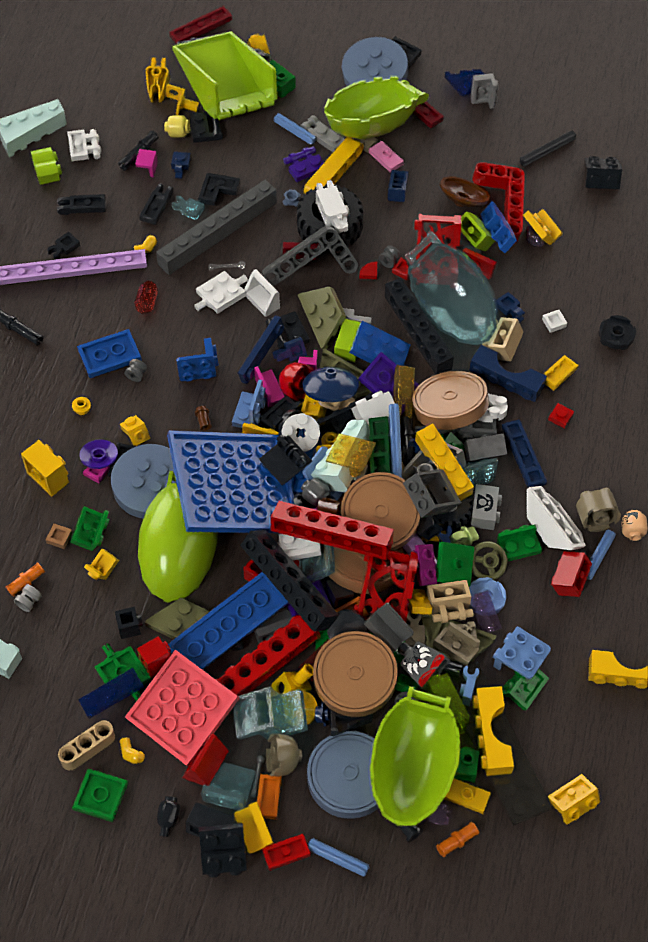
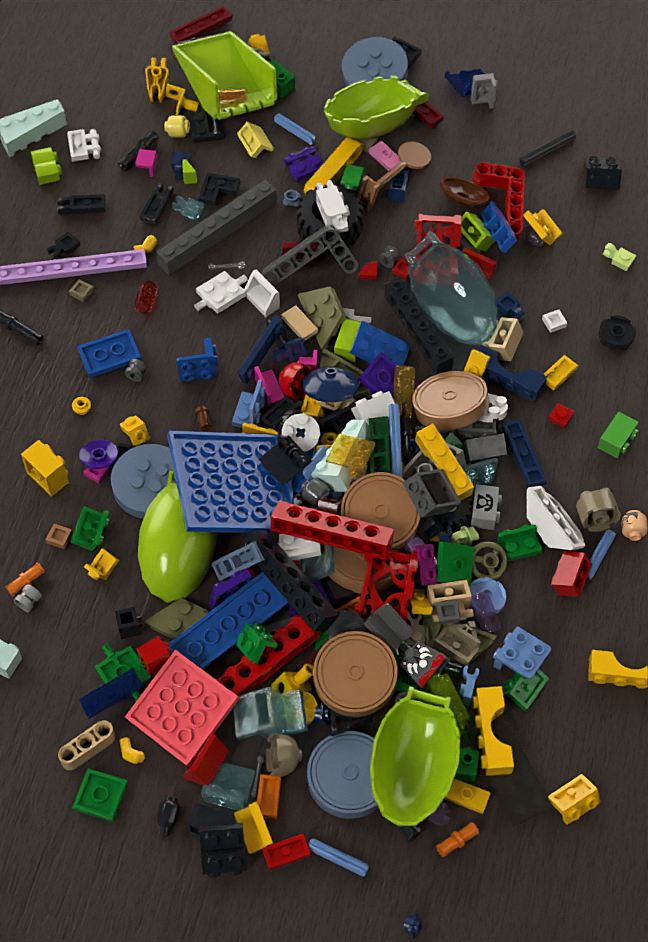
light grey plate [300,115,344,152] -> none
none -> dark tan tile [69,279,94,302]
none -> lime slope [183,159,197,184]
none -> dark purple plate [209,569,251,610]
none -> sand blue slope [211,541,264,581]
none -> clear orange pin [218,88,247,102]
none -> green bracket [236,623,278,664]
none -> light yellow panel [237,122,274,158]
none -> tan tile [281,306,318,342]
none -> green slope [341,165,365,191]
none -> medium nougat piece [357,142,431,212]
none -> dark blue plate [404,913,422,939]
none -> dark grey plate [436,600,460,625]
none -> yellow plate [464,349,490,378]
none -> bright green brick [598,411,639,459]
none -> yellowish green plate [603,243,636,271]

